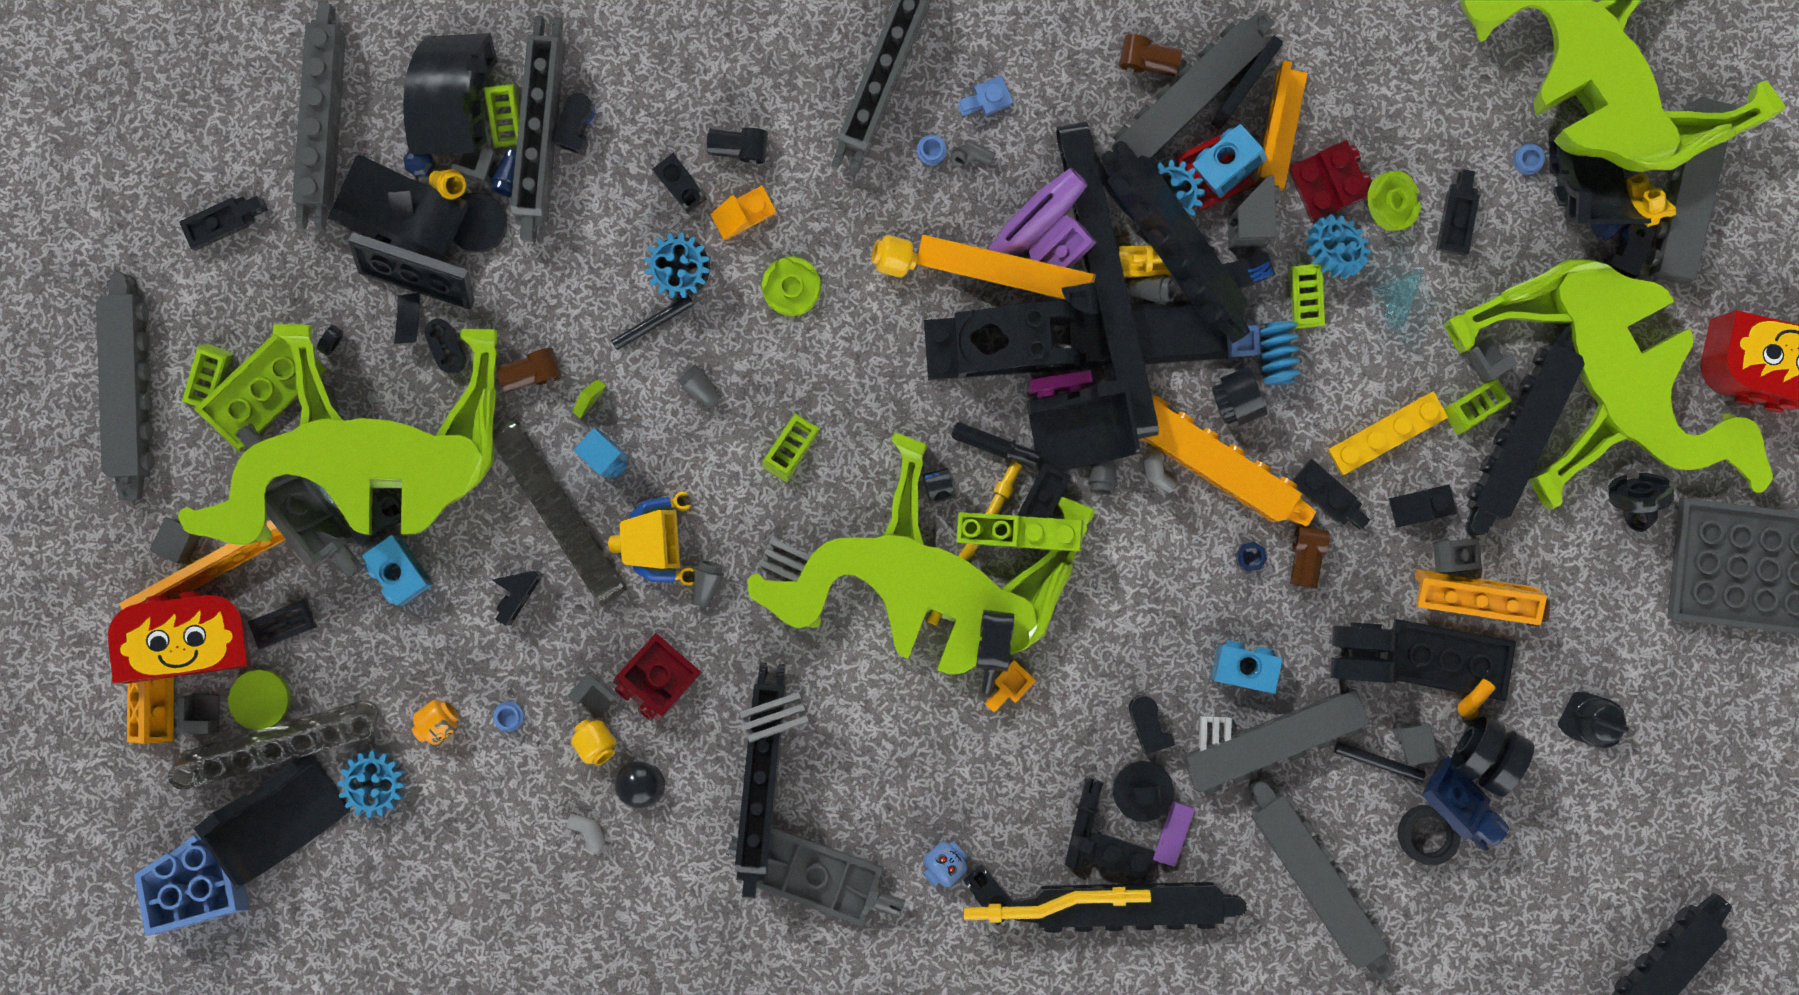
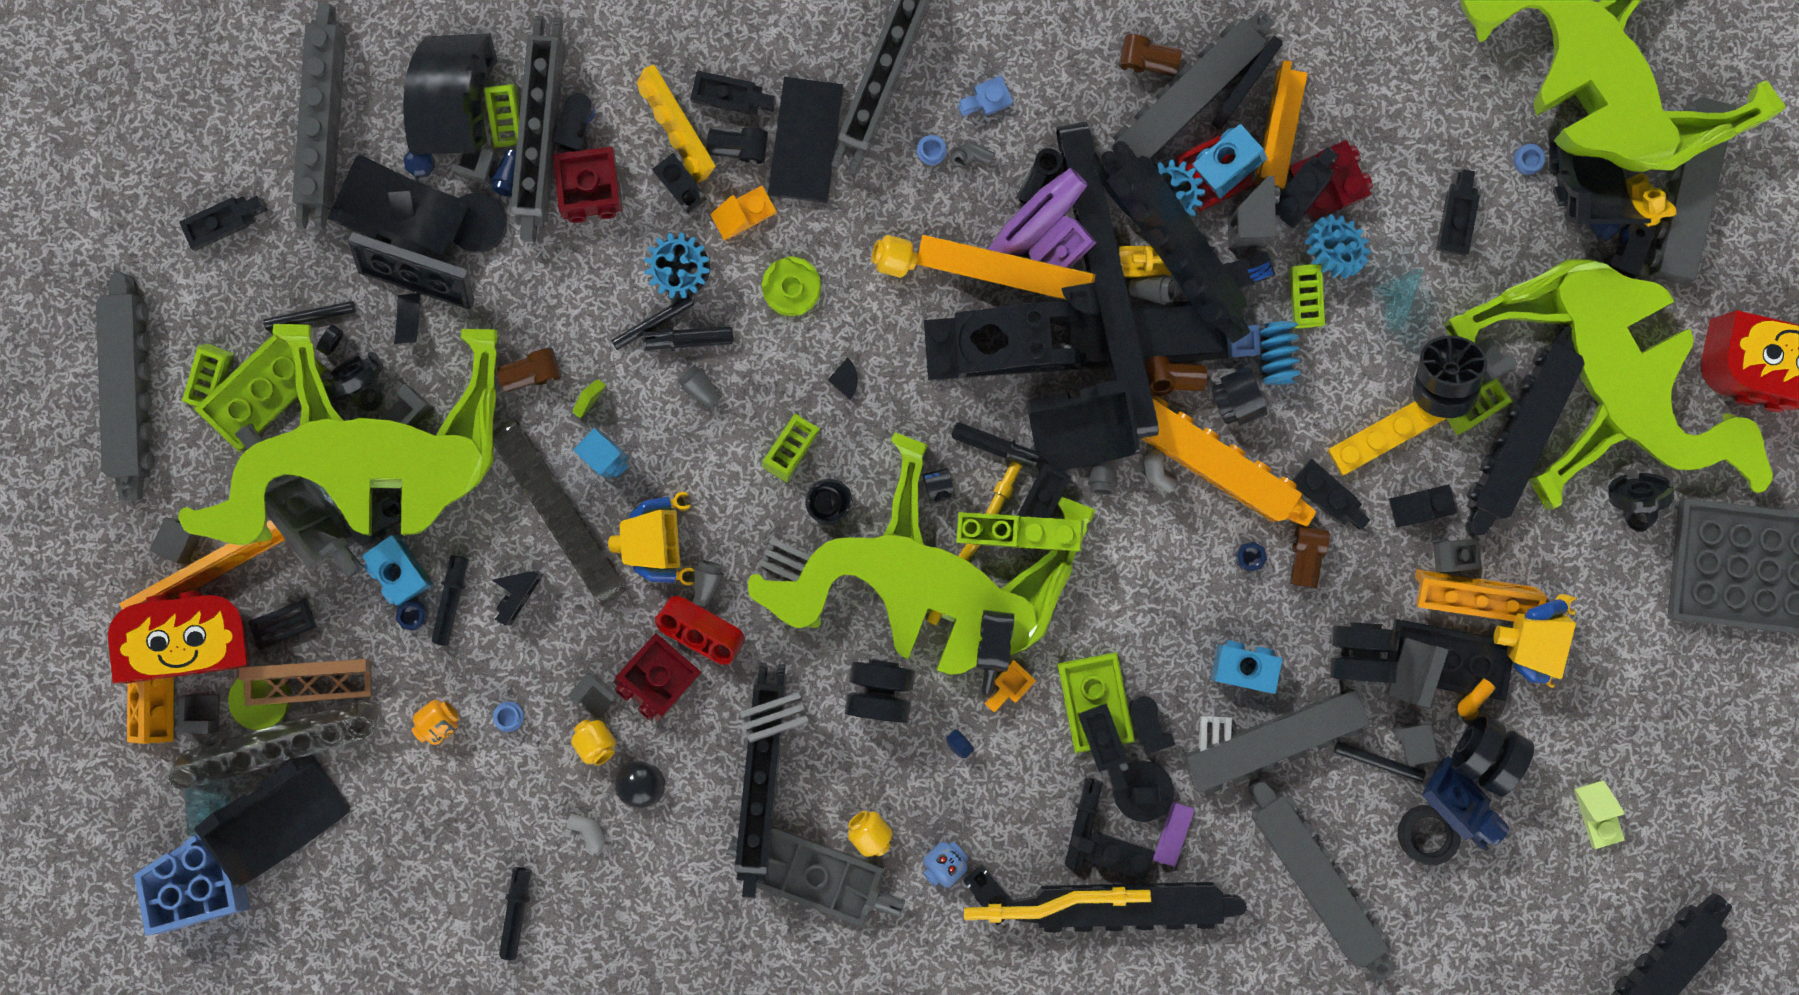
dark azure gear [337,750,407,818] -> none
black beam [424,318,466,374] -> none
yellow cone [429,169,466,200] -> none
magenta plate [1027,370,1092,399] -> none
lime tile [1368,170,1421,232] -> none
black piece [1557,692,1629,748] -> none
none -> clear light blue slope [185,788,231,836]
none -> medium nougat fence [239,659,372,706]
none -> black bar [263,301,356,331]
none -> black tile [323,352,384,411]
none -> dark grey panel [387,384,433,427]
none -> dark blue tile [396,601,428,631]
none -> black axle [432,555,469,646]
none -> black axle [499,867,532,961]
none -> dark red plate [553,146,623,223]
none -> yellow plate [636,65,716,183]
none -> black axle [643,326,734,351]
none -> red beam [655,596,745,665]
none -> black hinge [690,71,776,115]
none -> black tile [768,77,843,203]
none -> black hair [805,478,853,525]
none -> black tile [828,357,858,401]
none -> black wheel [844,659,915,723]
none -> yellow head [848,810,893,857]
none -> dark blue tile [946,729,974,758]
none -> black piece [1015,148,1062,205]
none -> lime tile [1057,652,1135,753]
none -> black hinge [1077,703,1128,791]
none -> reddish brown piece [1144,356,1207,397]
none -> black hinge [1275,147,1340,228]
none -> dark grey panel [1387,638,1448,709]
none -> black wheel [1413,336,1487,418]
none -> yellow torso [1494,594,1577,688]
none -> yellowish green slope [1574,780,1625,849]

